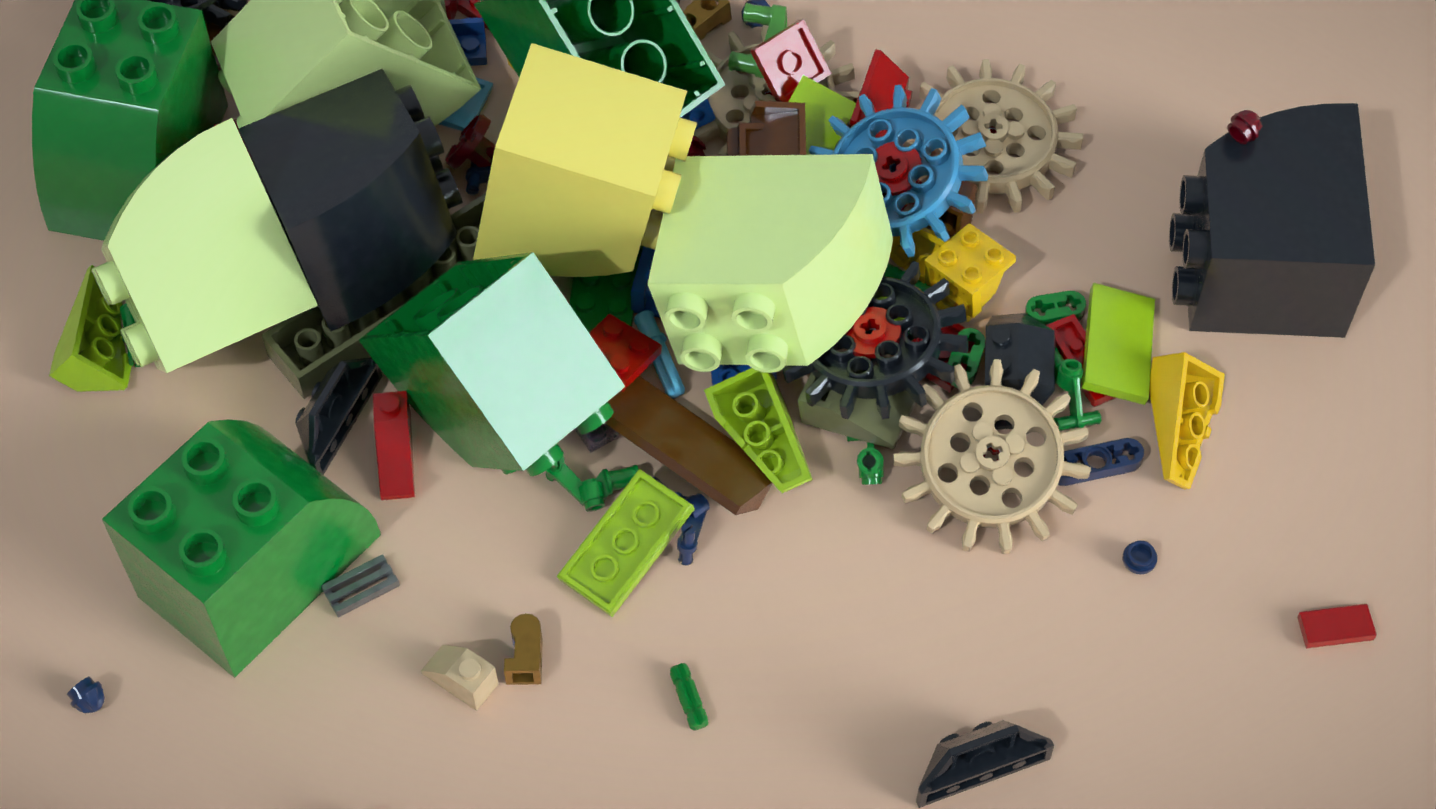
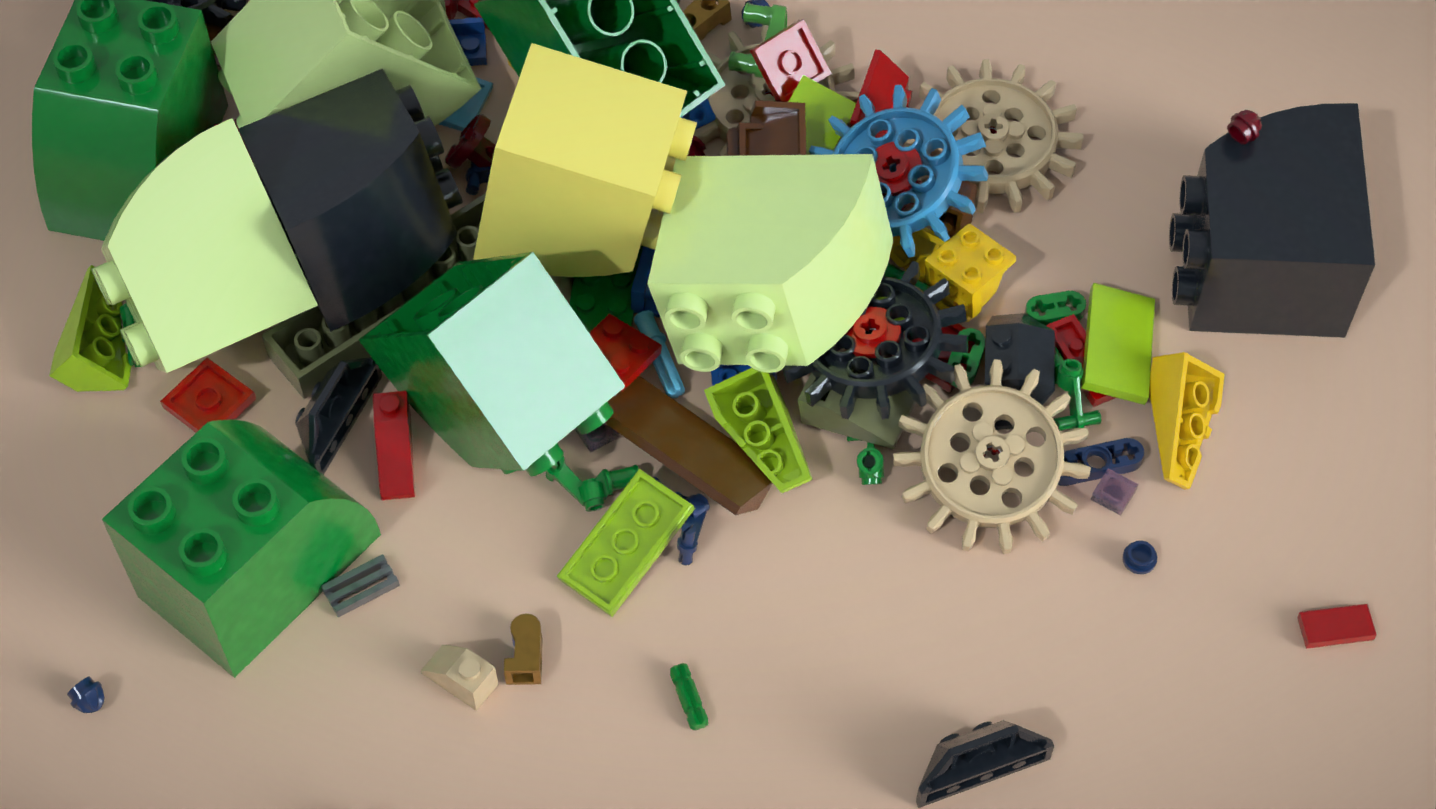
none -> red plate [160,357,256,433]
none -> clear purple plate [1091,468,1138,516]

